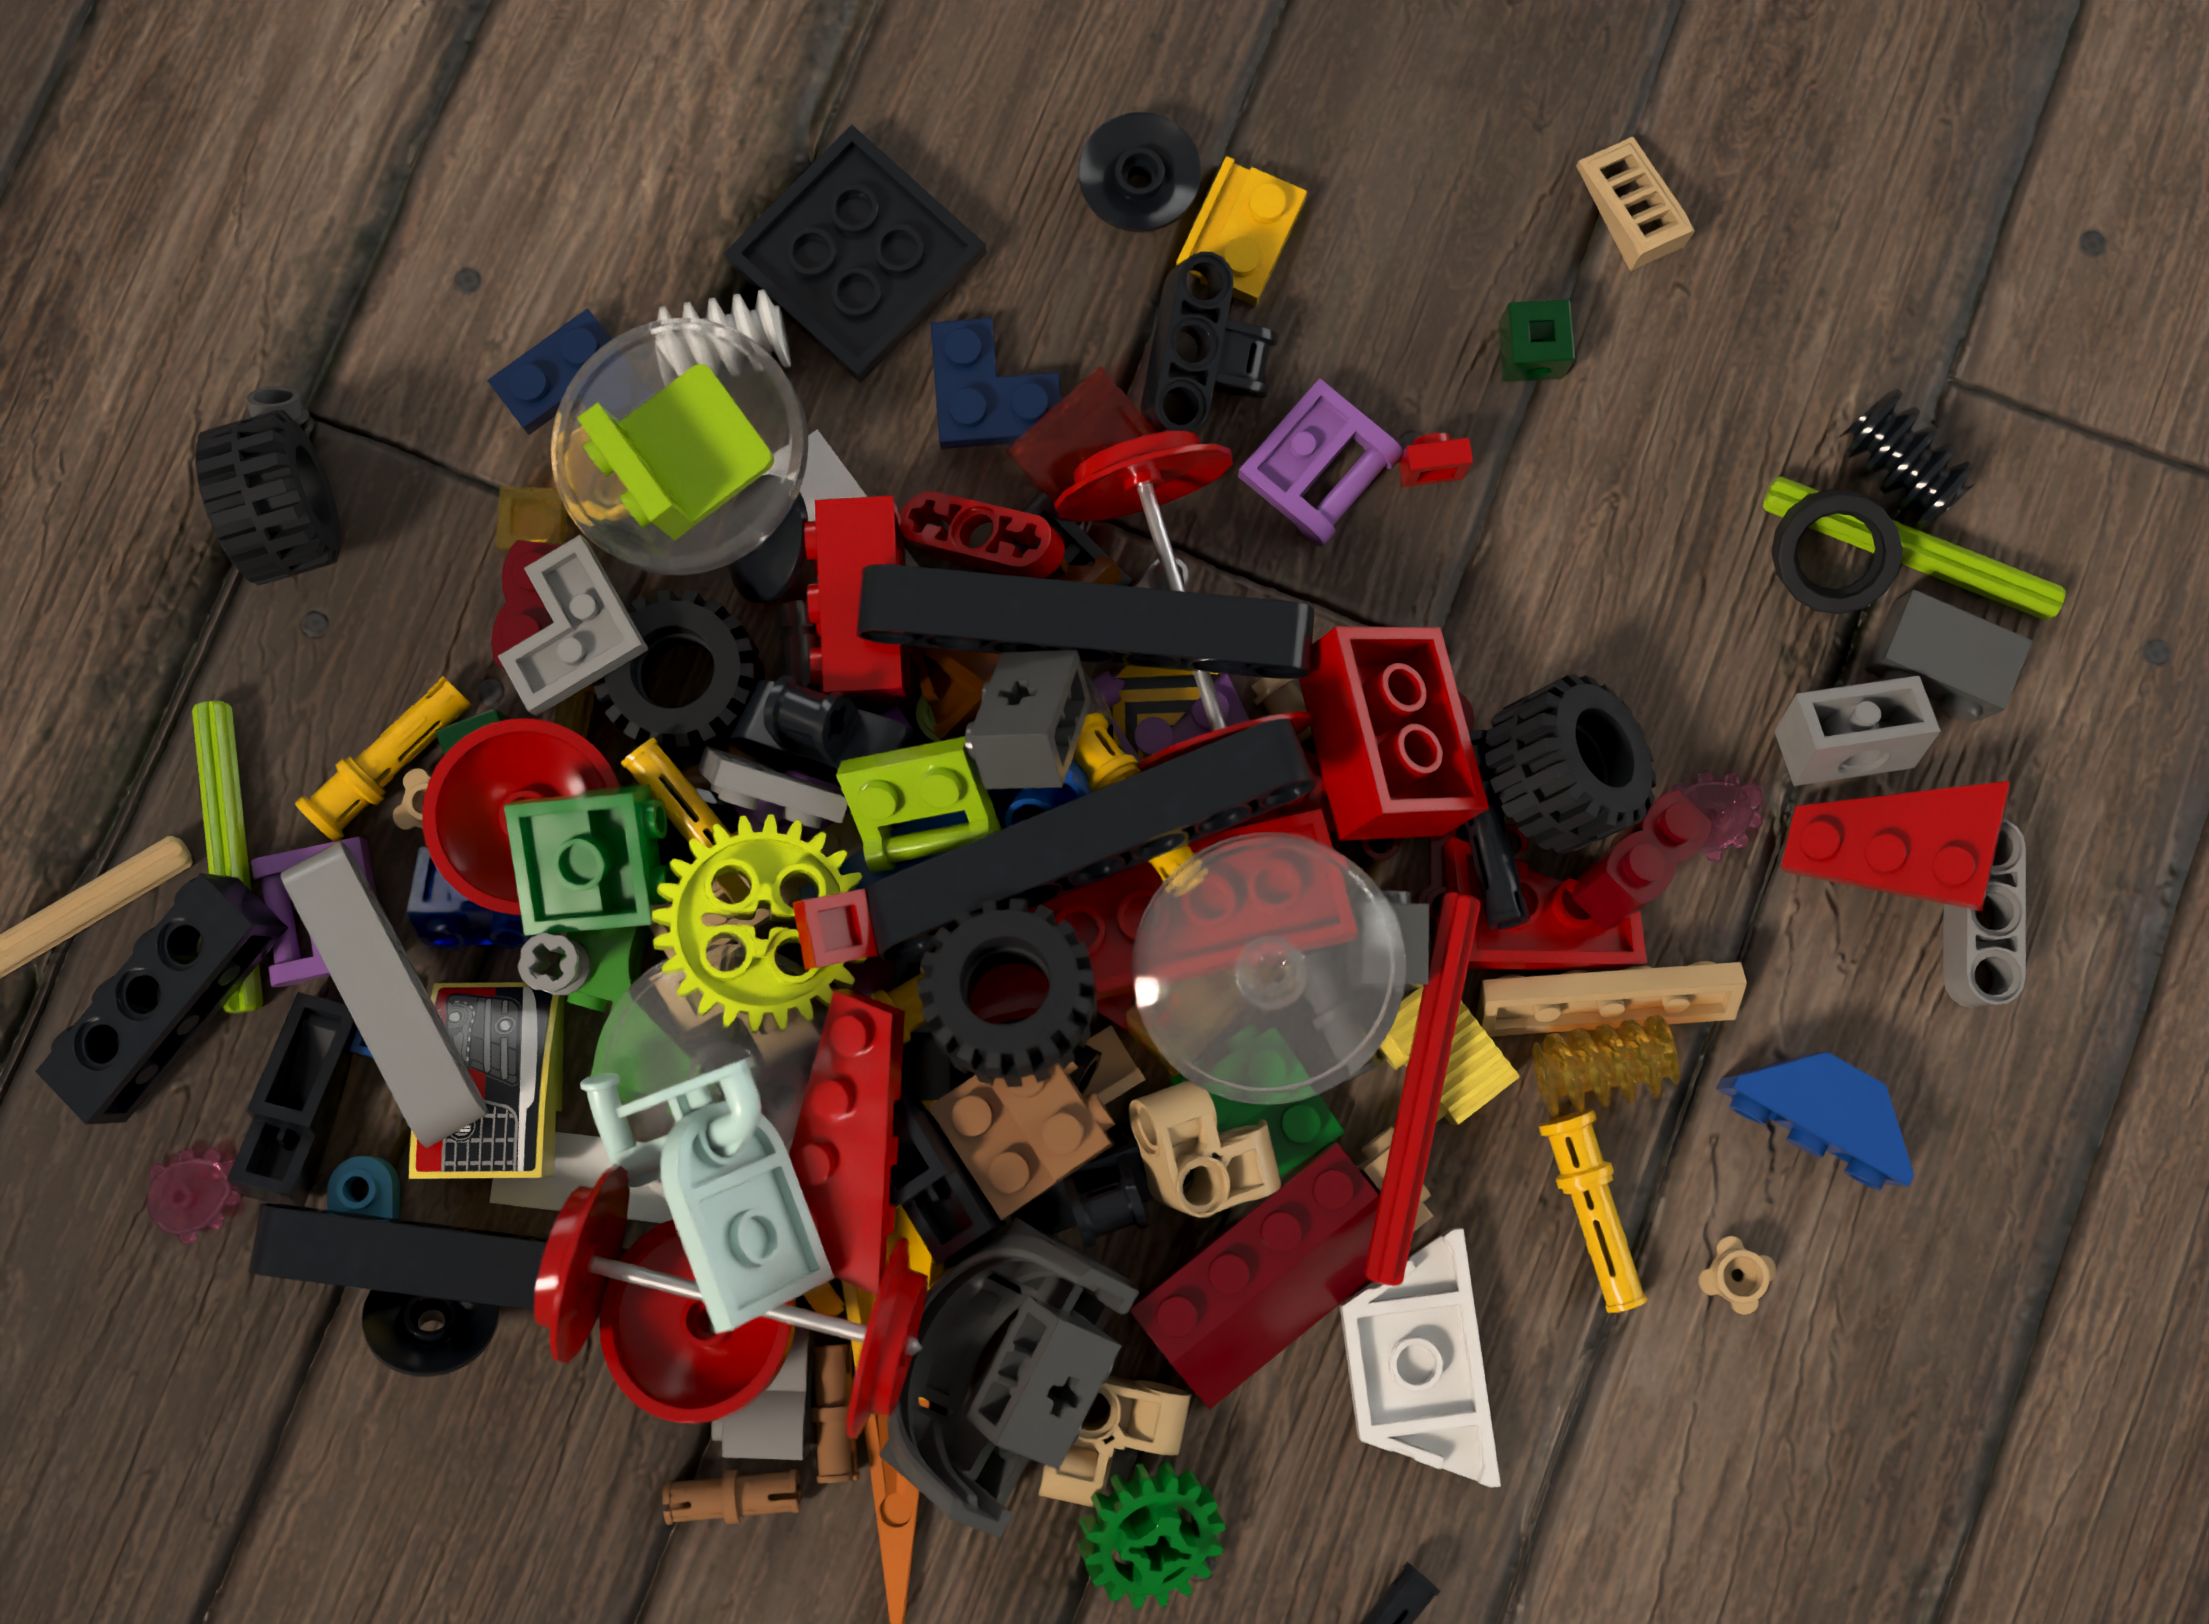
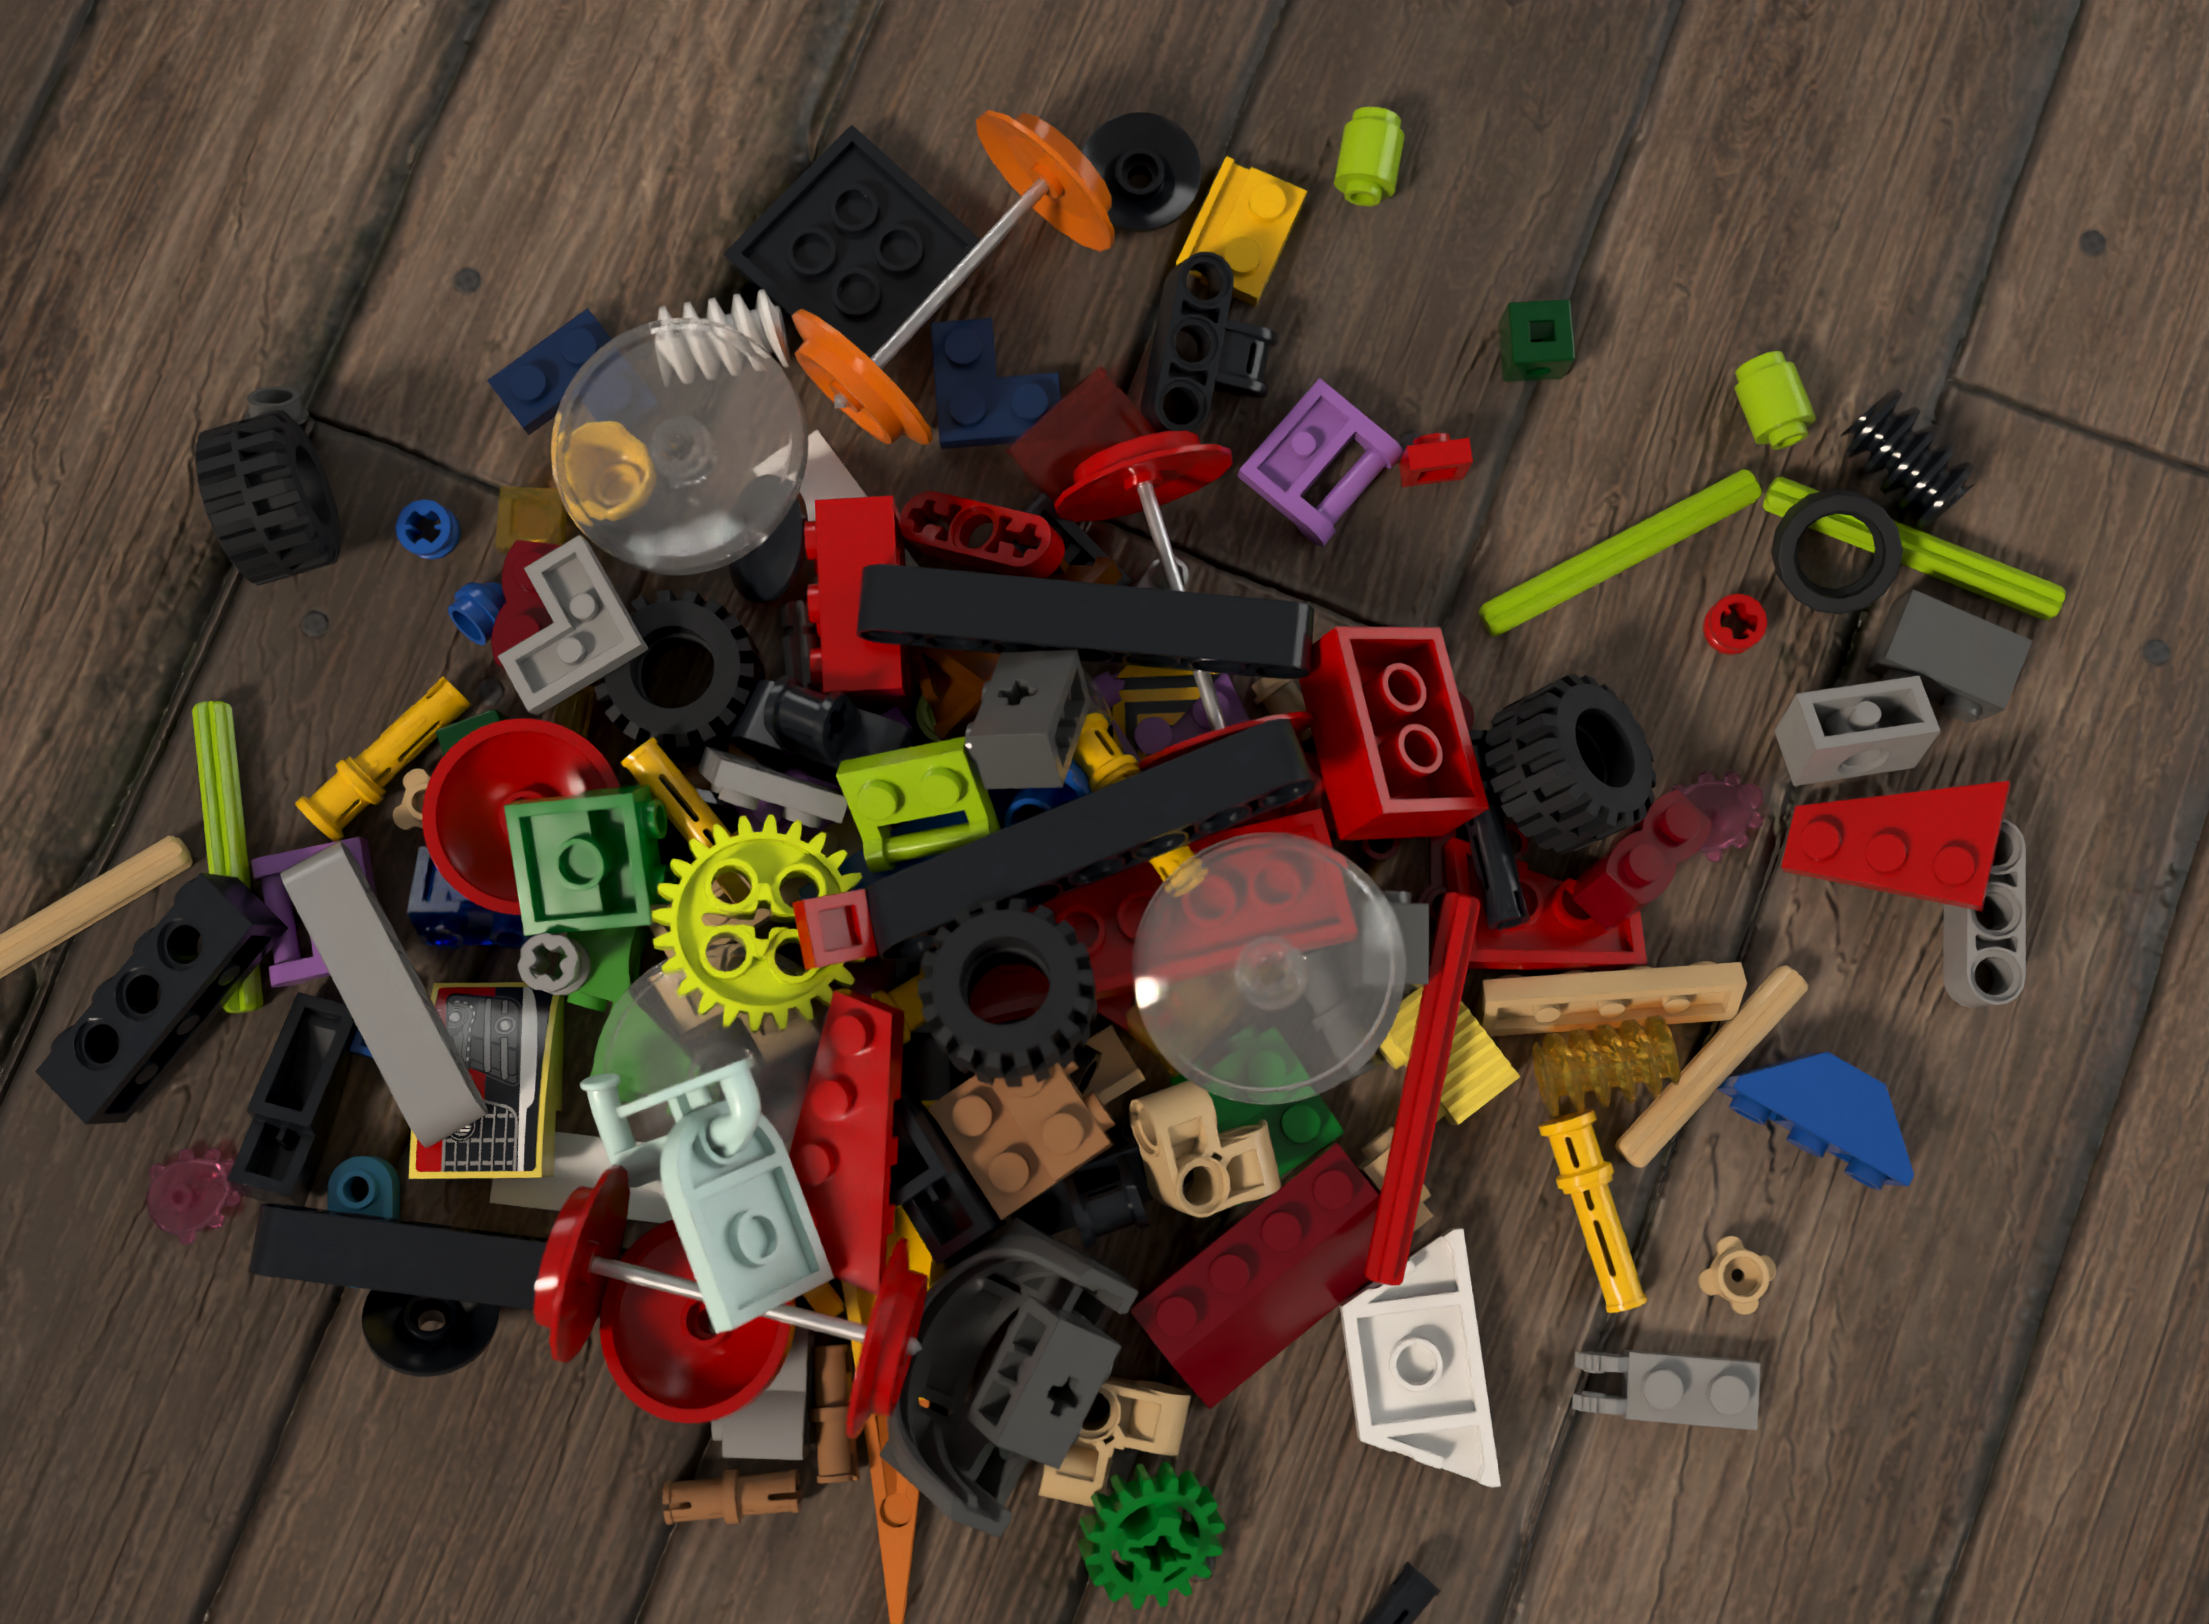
lime bracket [577,364,774,541] -> none
tan slope [1576,137,1695,271] -> none
none -> blue bush [396,499,461,560]
none -> blue plate [448,582,507,645]
none -> orange axle [791,110,1115,445]
none -> lime brick [1334,107,1405,207]
none -> lime axle [1478,469,1762,636]
none -> light grey hinge [1572,1350,1761,1430]
none -> tan axle [1615,965,1808,1168]
none -> red bush [1703,593,1767,655]
none -> lime brick [1734,351,1816,450]

